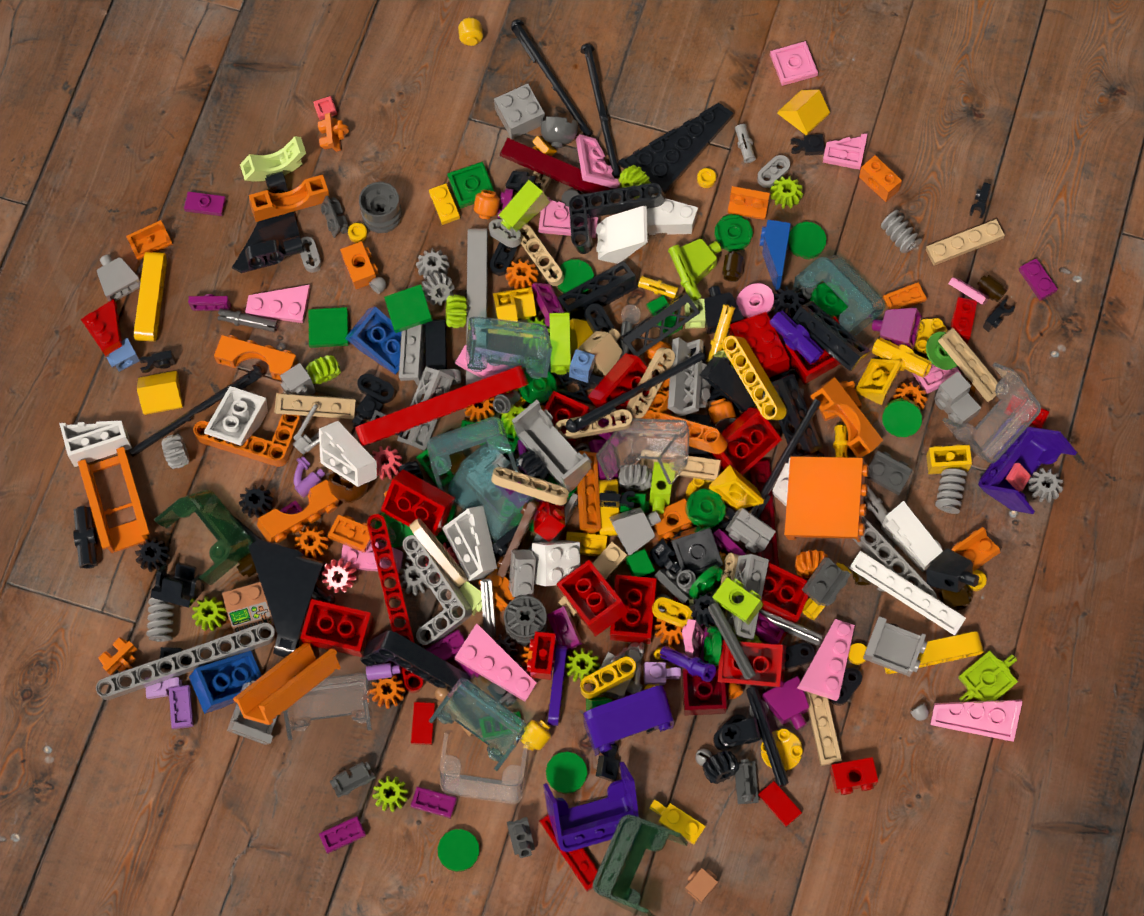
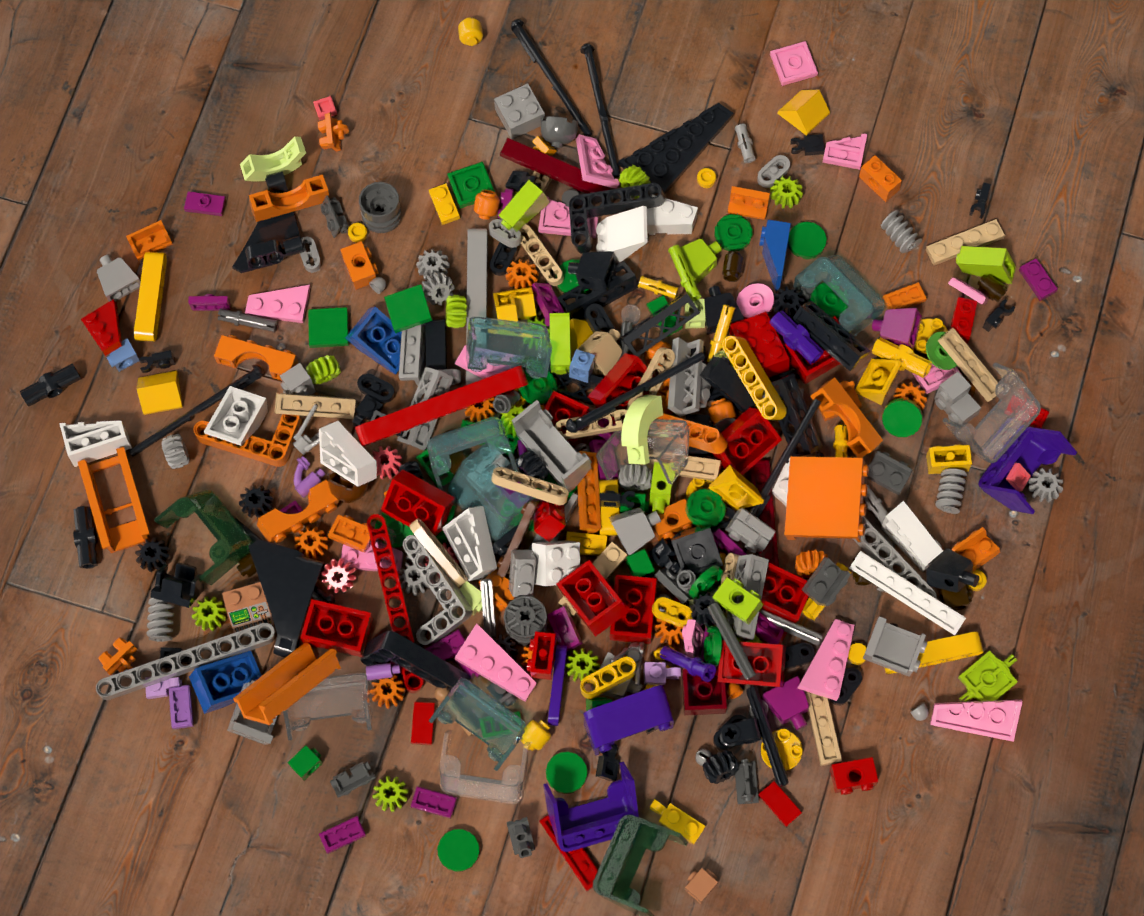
none -> black piece [20,363,81,407]
none -> green brick [287,746,322,781]
none -> black torso [568,251,617,293]
none -> yellowish green arch [621,395,663,464]
none -> lime slope [956,246,1016,284]

